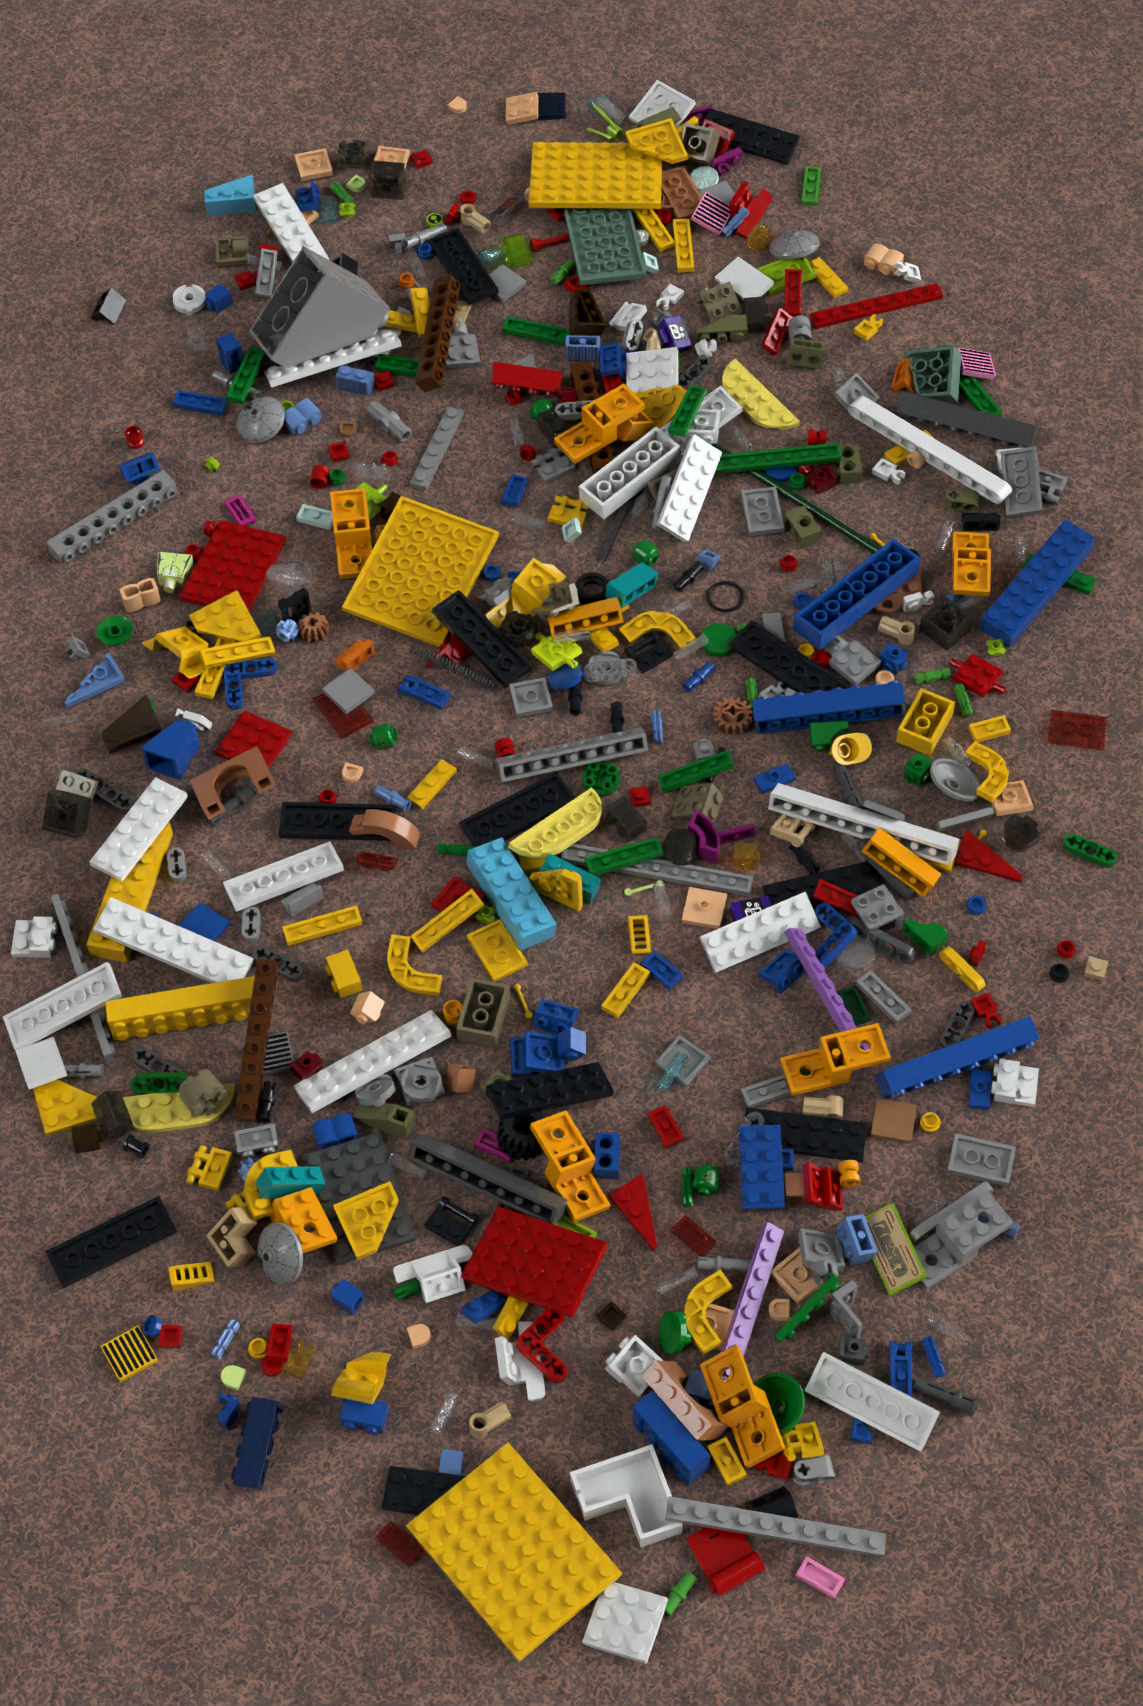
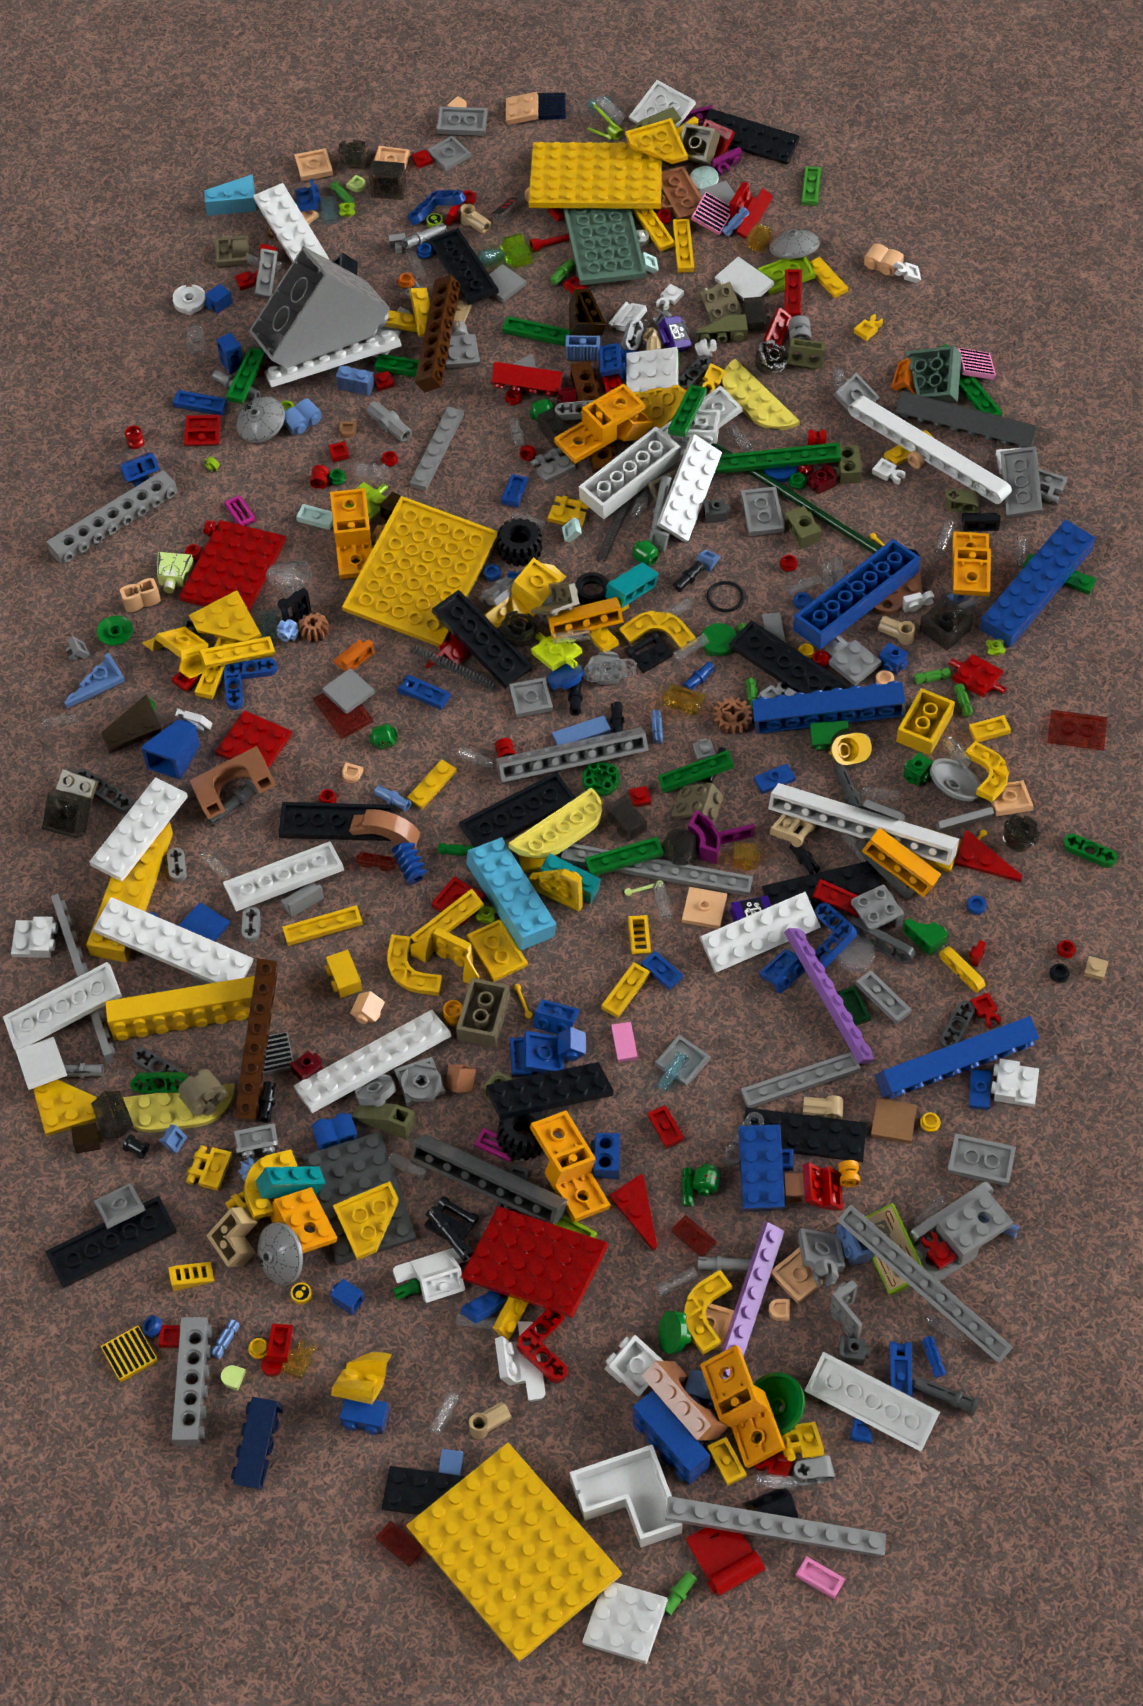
panel [90,288,126,324] -> none
blue bracket [218,1393,241,1431] -> none
dark grey beam [252,946,303,982] -> none
light nougat tile [407,1324,431,1349] -> none
dark brown tile [597,1301,627,1331] -> none
green plate [775,1272,840,1342] -> none
light orange bracket [780,1023,891,1096] -> none
red plate [810,283,943,329] -> none
none -> light grey tile [94,1183,145,1229]
none -> medium blue tile [159,1124,187,1154]
none -> light grey brick [172,1317,212,1447]
none -> red slope [184,415,221,446]
none -> yellow tile [290,1282,312,1305]
none -> blue piece [391,842,427,885]
none -> blue beam [407,190,466,225]
none -> yellow piece [411,927,479,984]
none -> black pin [425,1206,473,1261]
none -> light grey tile [426,136,472,171]
none -> light grey plate [437,106,488,136]
none -> black tyre [497,518,542,566]
none -> medium blue tile [552,715,611,745]
none -> bright pink tile [611,1022,638,1063]
none -> light grey tile [648,528,669,552]
none -> clear yellow bracket [663,683,706,716]
none -> yellow plate [702,363,726,393]
none -> dark grey brick [703,499,730,523]
none -> clear smoke cone [754,340,788,375]
none -> clear axle [754,1474,797,1490]
none -> light grey plate [837,1205,1013,1363]
none -> red plate [921,1231,957,1271]

